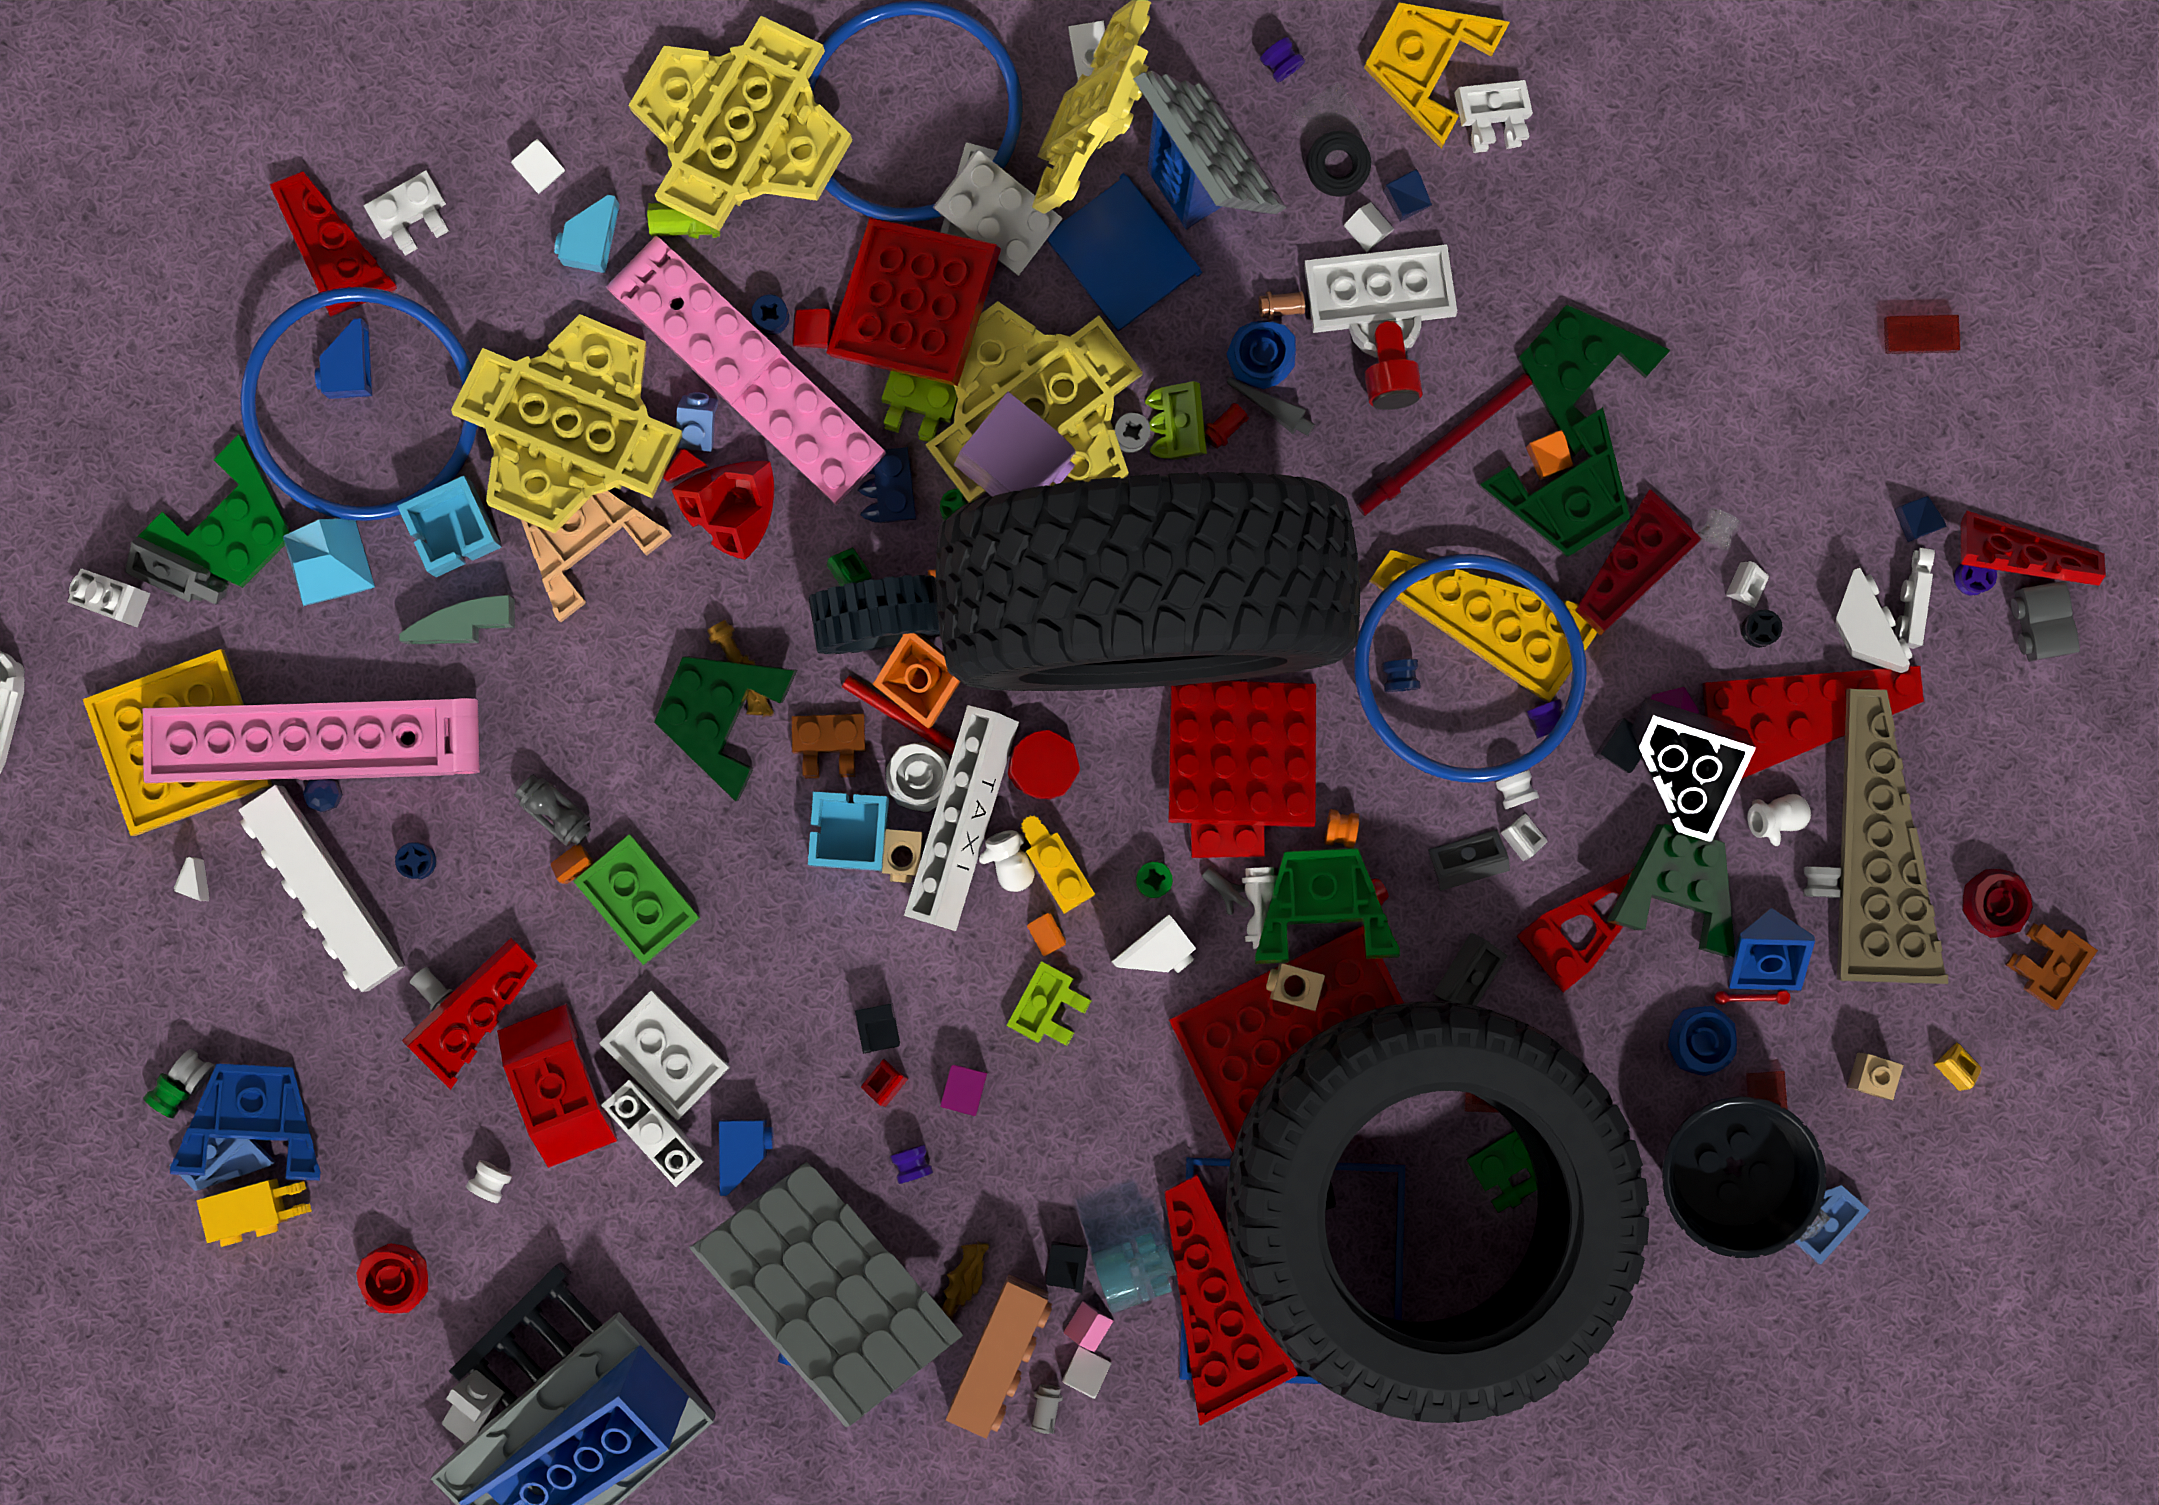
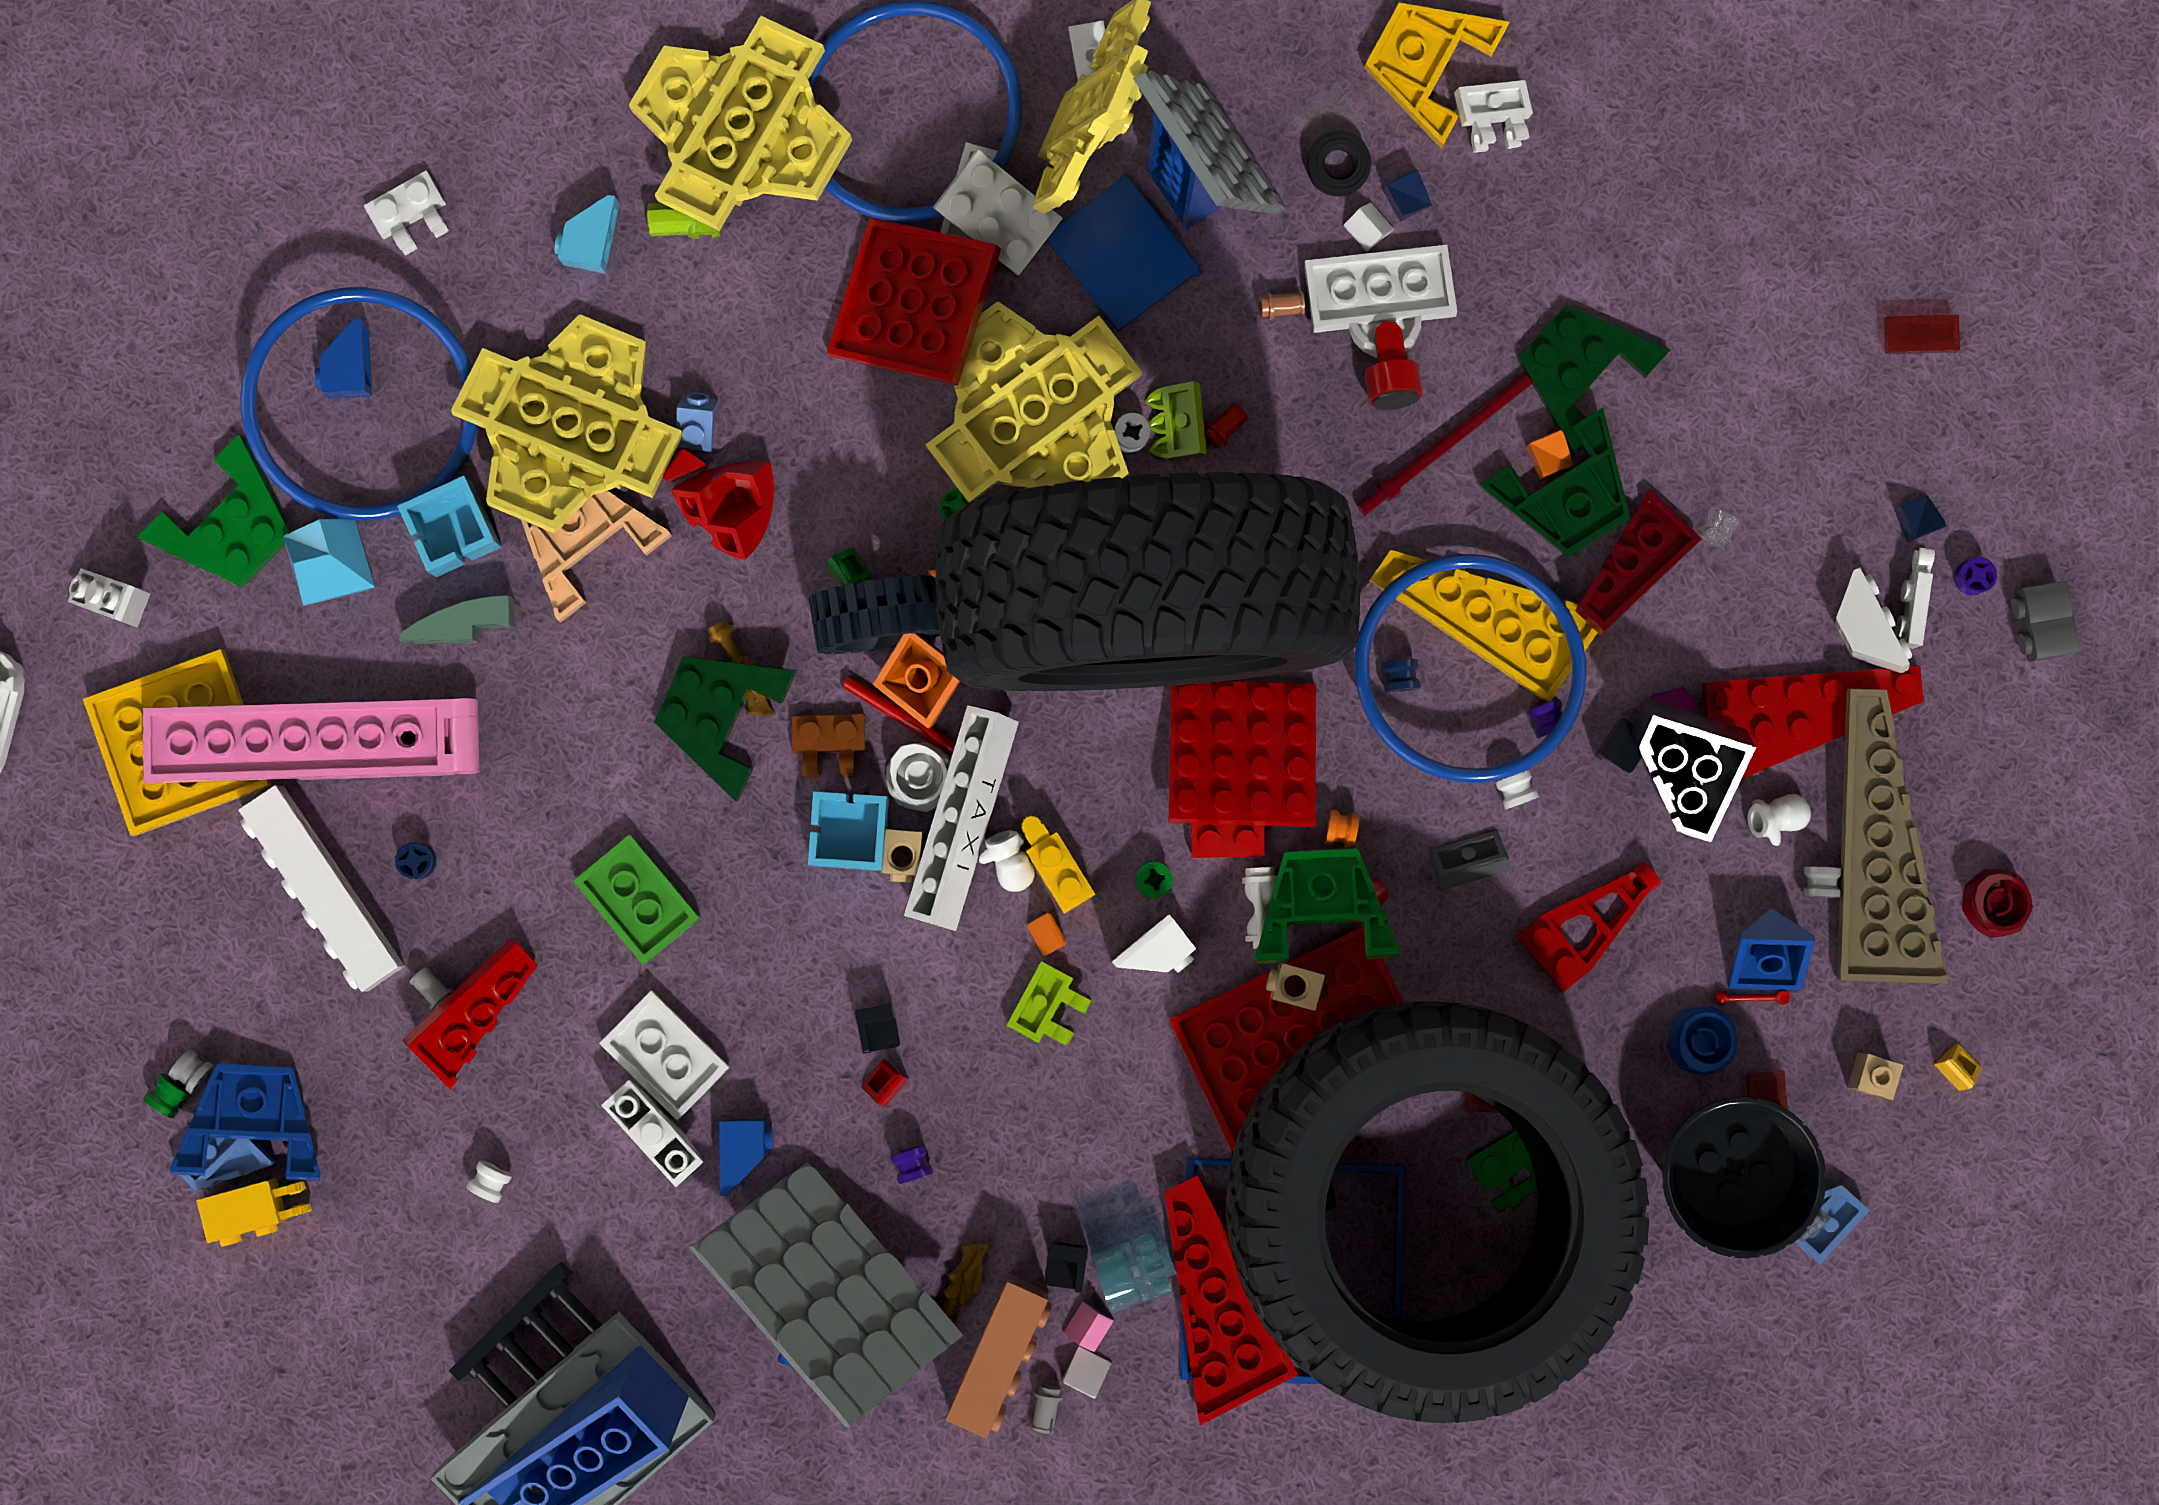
dark grey hinge [125,537,229,604] -> none
white slope [174,857,209,901] -> none
red wing [269,171,397,317] -> none
dark blue tile [303,779,343,812] -> none
red hat [356,1243,428,1314] -> none
light grey bracket [442,1370,504,1444] -> none
red slope [497,1004,618,1168] -> none
white slope [511,139,565,194] -> none
dark grey piece [514,774,592,847] -> none
orange slope [551,844,594,884] -> none
bright pink hinge [606,235,886,506] -> none
dark blue wheel [751,294,790,335] -> none
red slope [793,308,832,349] -> none
dark blue plate [857,447,916,523] -> none
lime plate [882,371,958,442] -> none
magenta panel [940,1065,988,1116] -> none
lavender brick [954,392,1076,497] -> none
red hat [1008,729,1080,799] -> none
dark grey bar [1202,866,1249,915] -> none
blue hat [1226,321,1296,389] -> none
dark grey piece [1227,377,1315,436] -> none
dark purple wheel [1260,37,1305,83] -> none
dark grey slope [1433,933,1508,1006] -> none
white slope [1501,814,1548,861] -> none
dark green wing [1607,824,1735,958] -> none
white slope [1726,561,1769,608] -> none
black wheel [1741,609,1783,648] -> none
red wing [1961,510,2106,586] -> none
dark orange plate [2006,923,2098,1010] -> none

